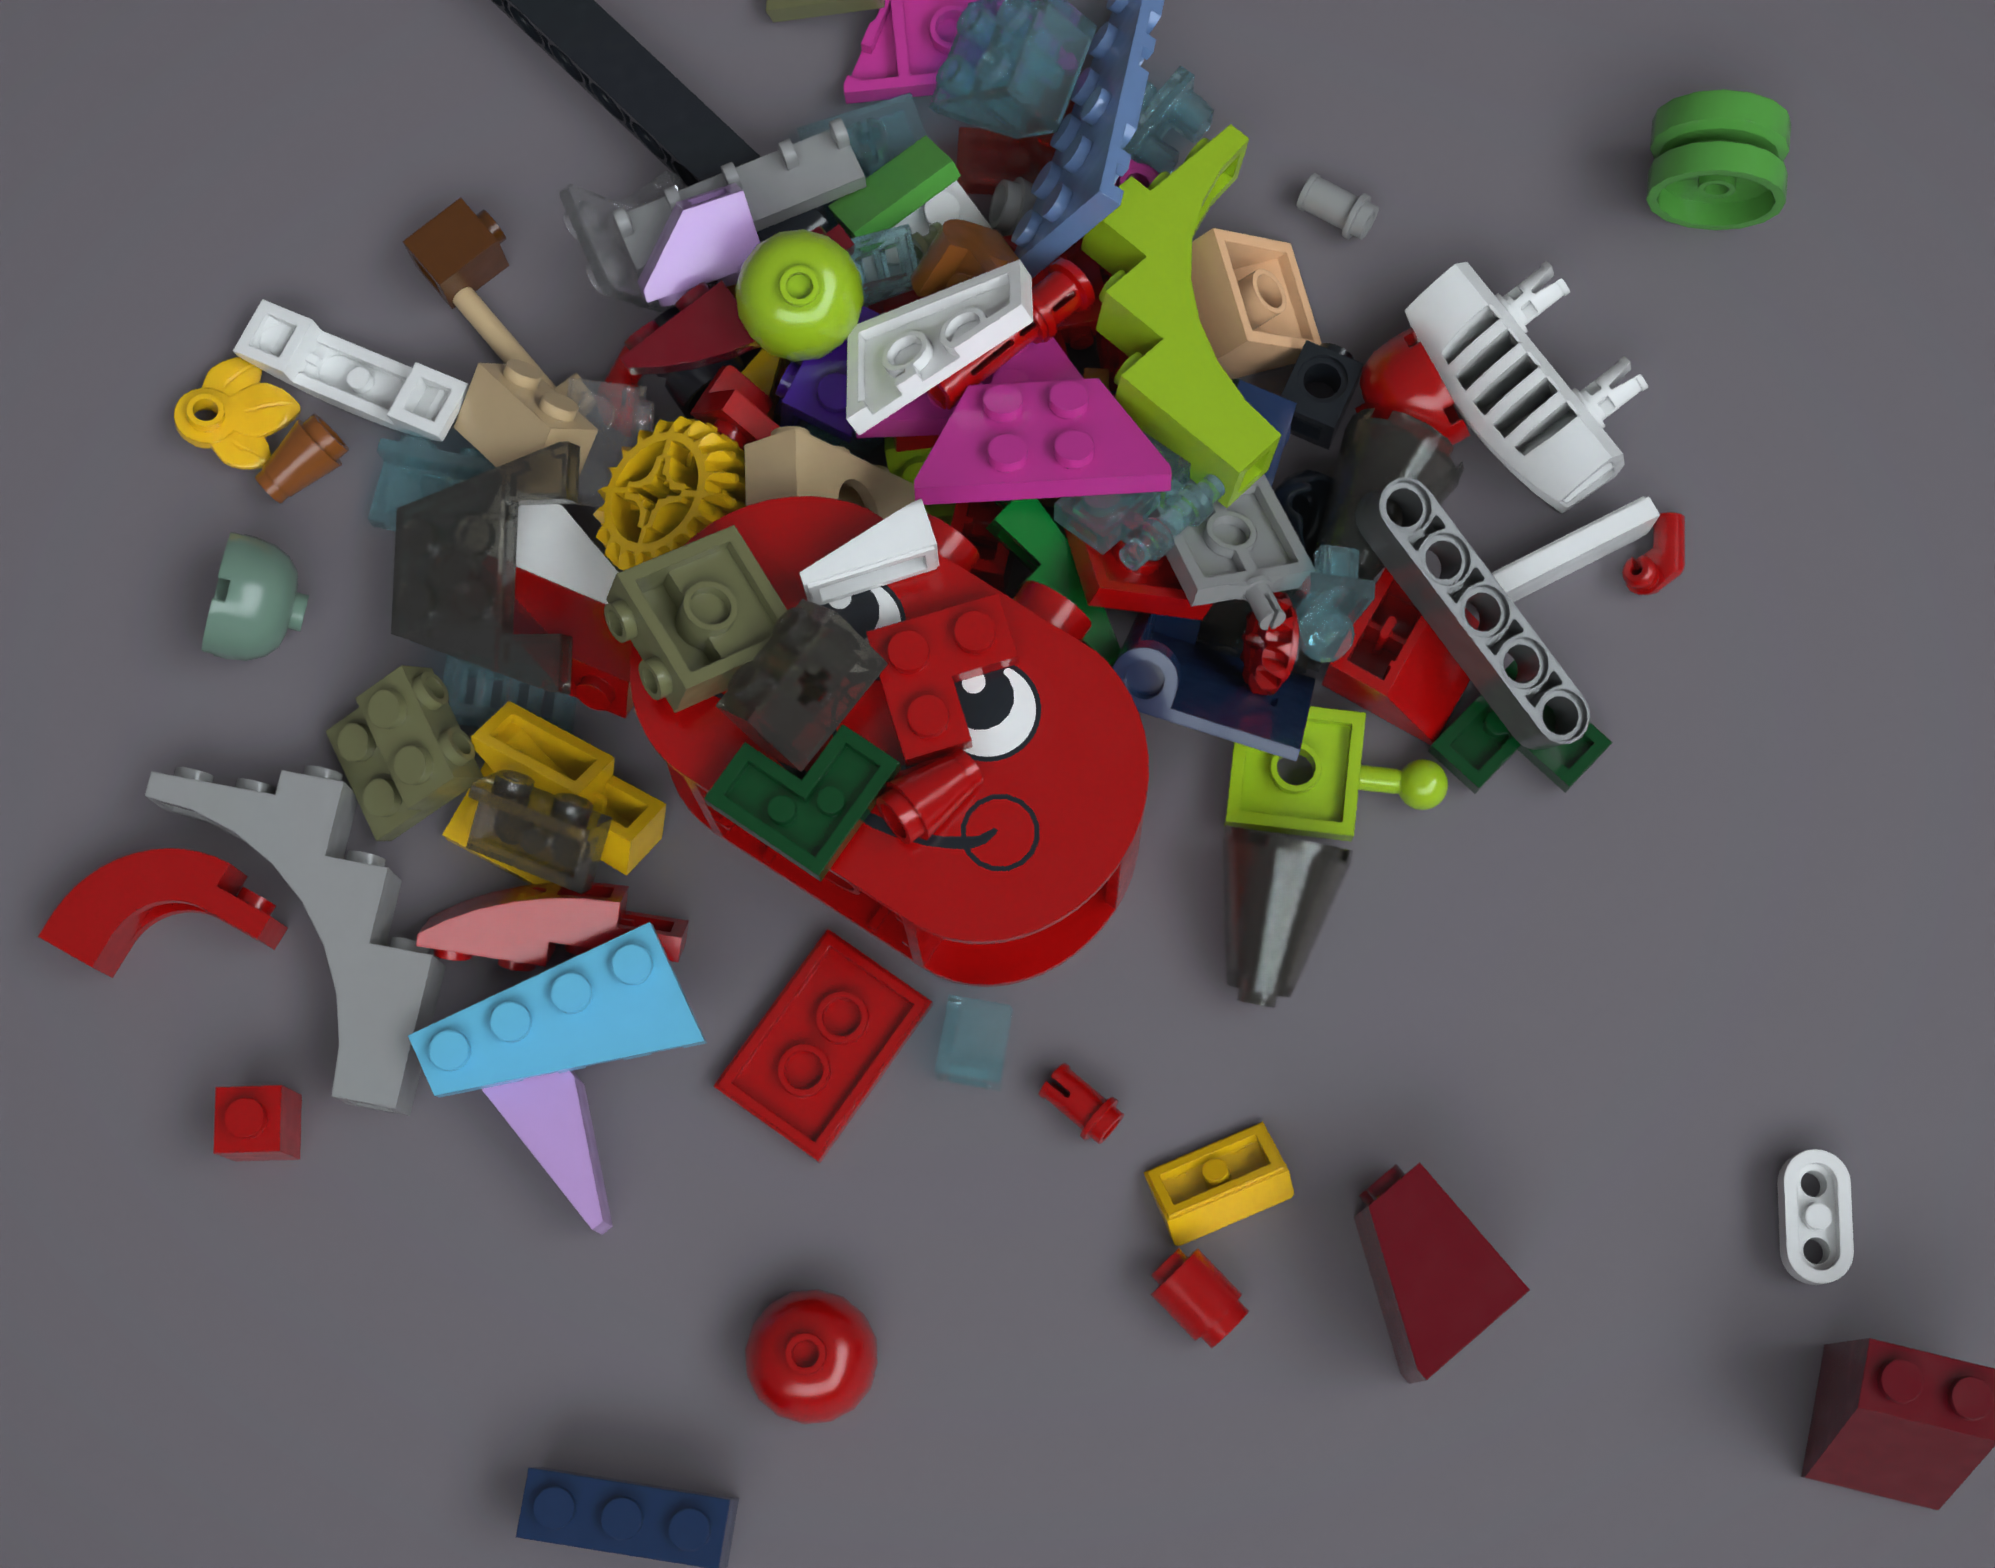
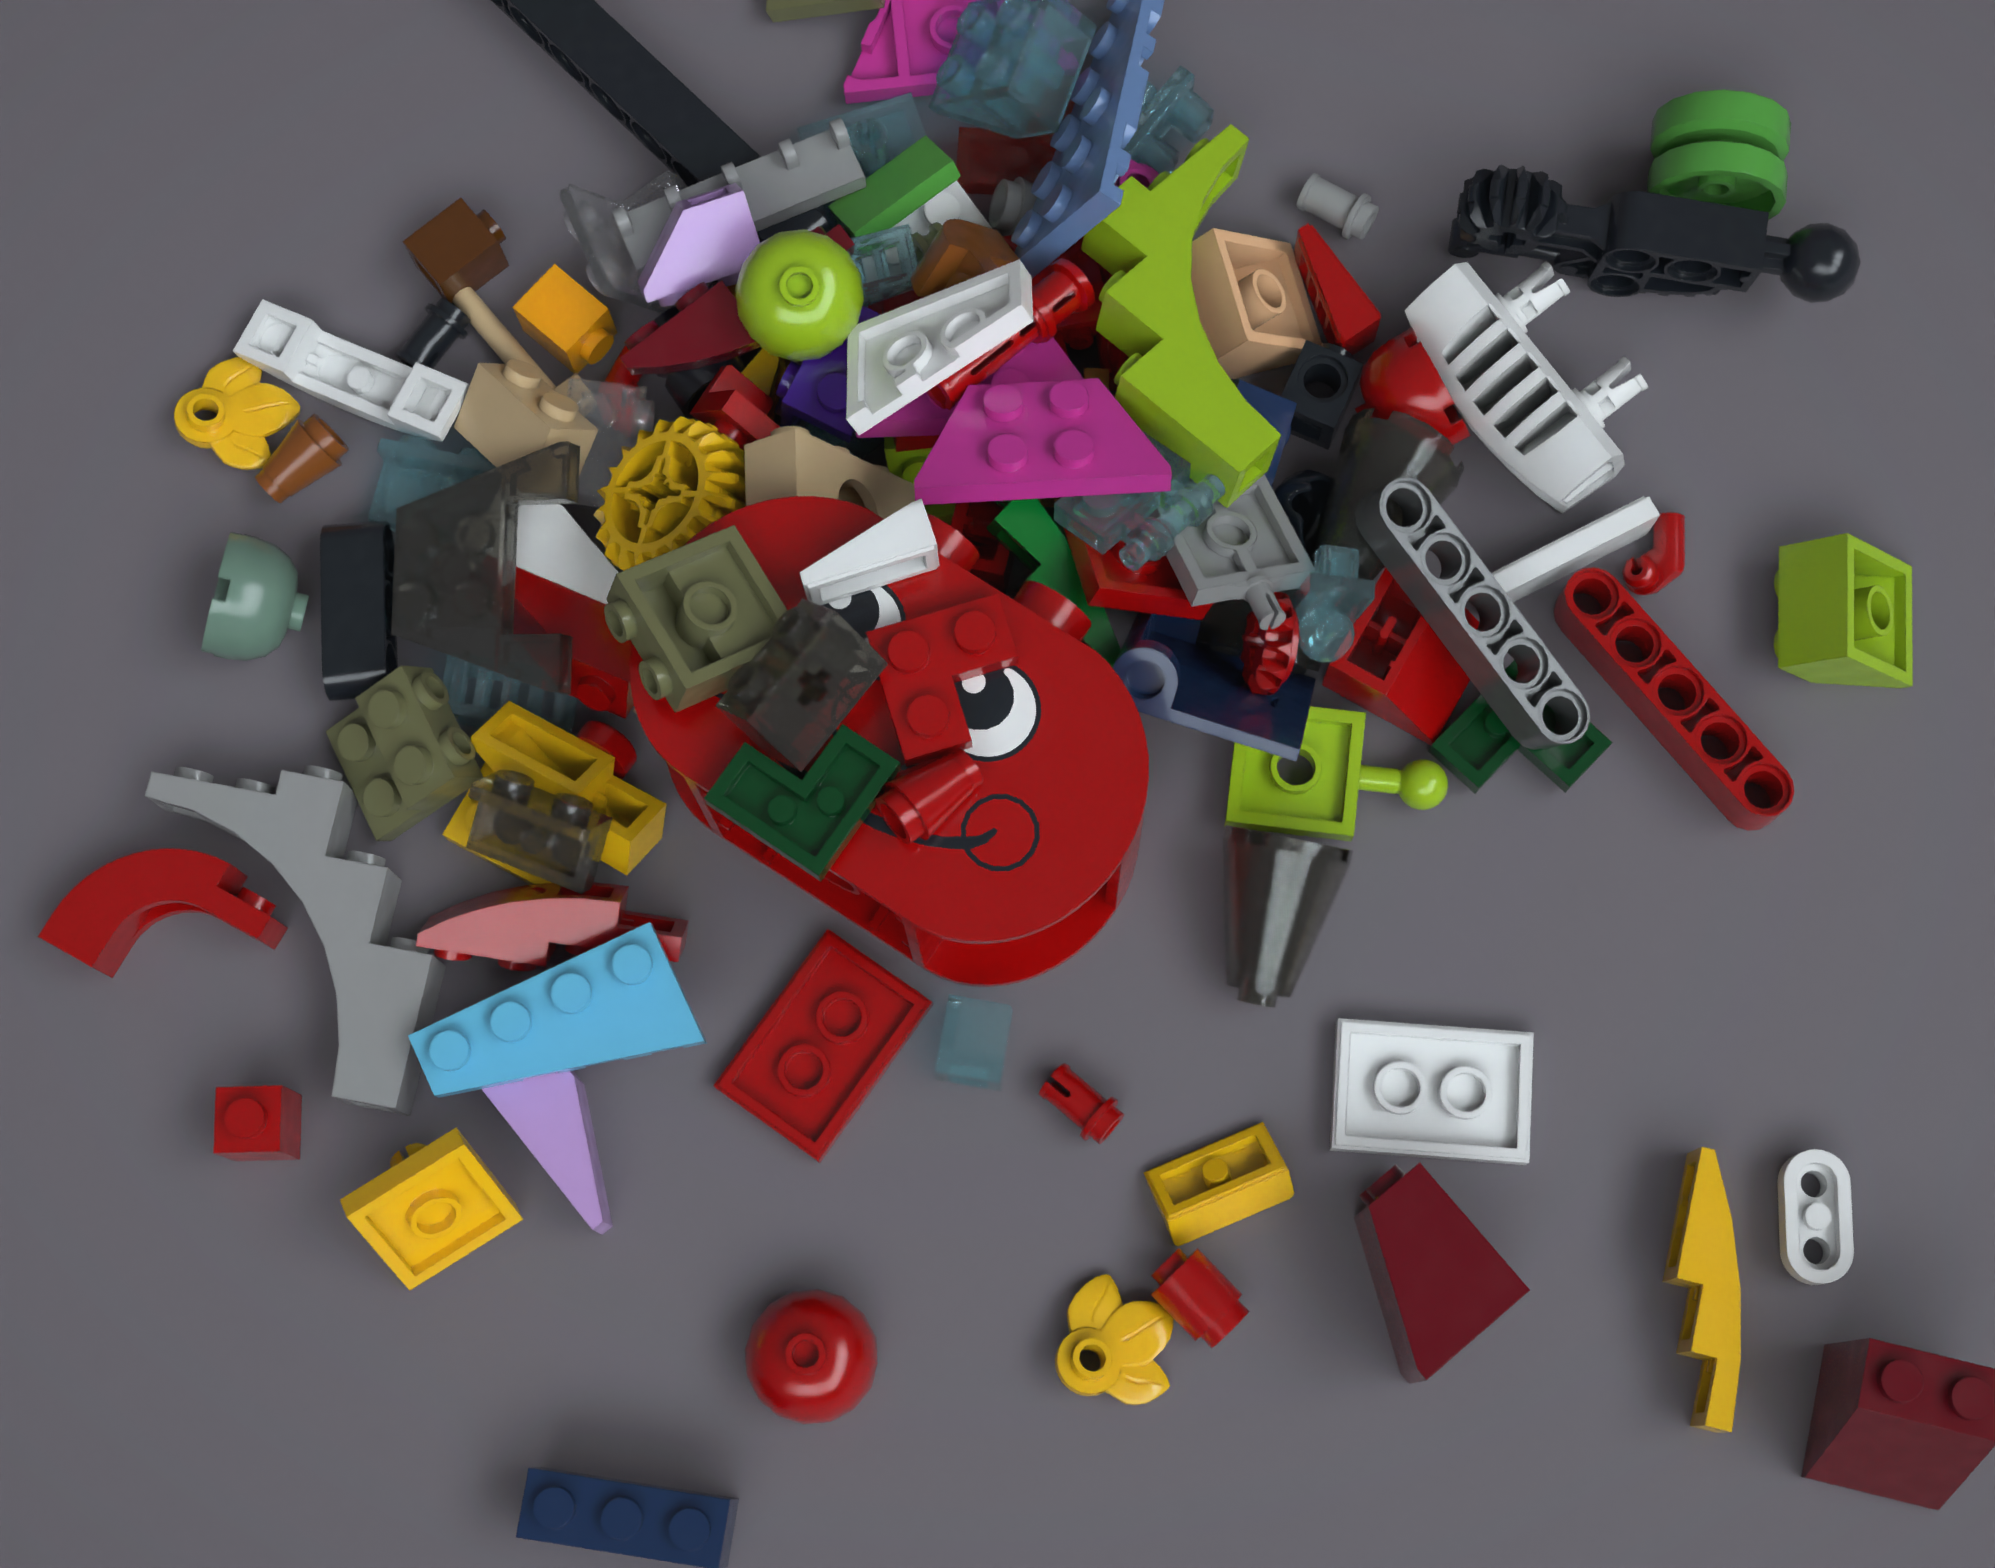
none -> black beam [320,521,398,701]
none -> yellow tile [340,1127,523,1291]
none -> black pin [395,298,470,369]
none -> light orange brick [512,264,618,374]
none -> red tile [576,721,637,780]
none -> yellow plate [1055,1274,1174,1405]
none -> red slope [1294,223,1381,355]
none -> white tile [1329,1018,1534,1165]
none -> black arm [1448,165,1860,303]
none -> red beam [1554,567,1795,831]
none -> yellow slope [1662,1147,1741,1433]
none -> lime slope [1774,533,1913,688]

